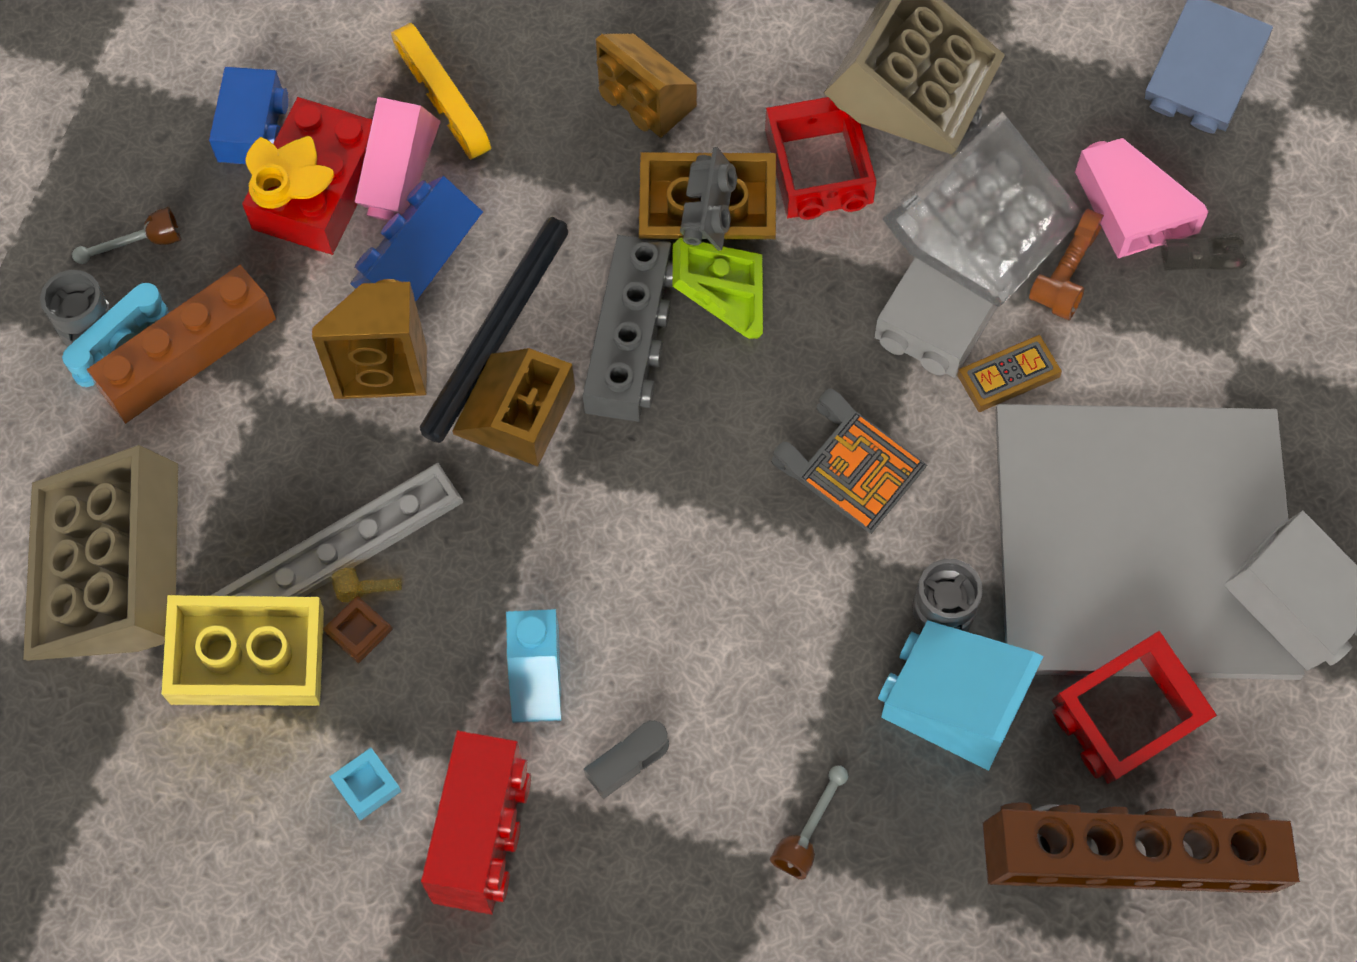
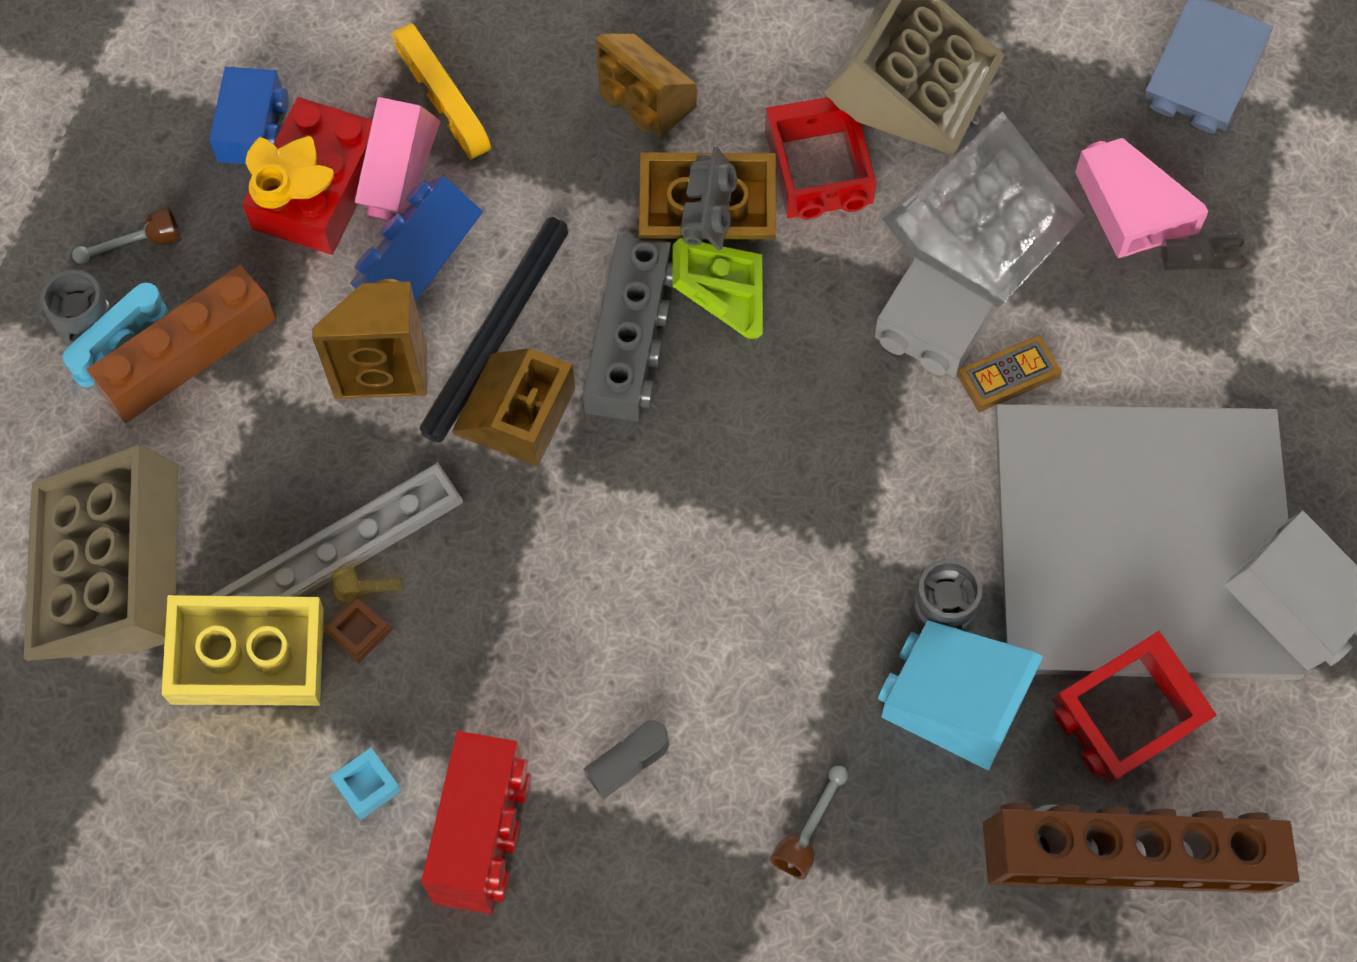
medium azure slope [506,609,561,723] -> none
flag [771,389,927,534] -> none
dark orange brick [1029,209,1104,321] -> none

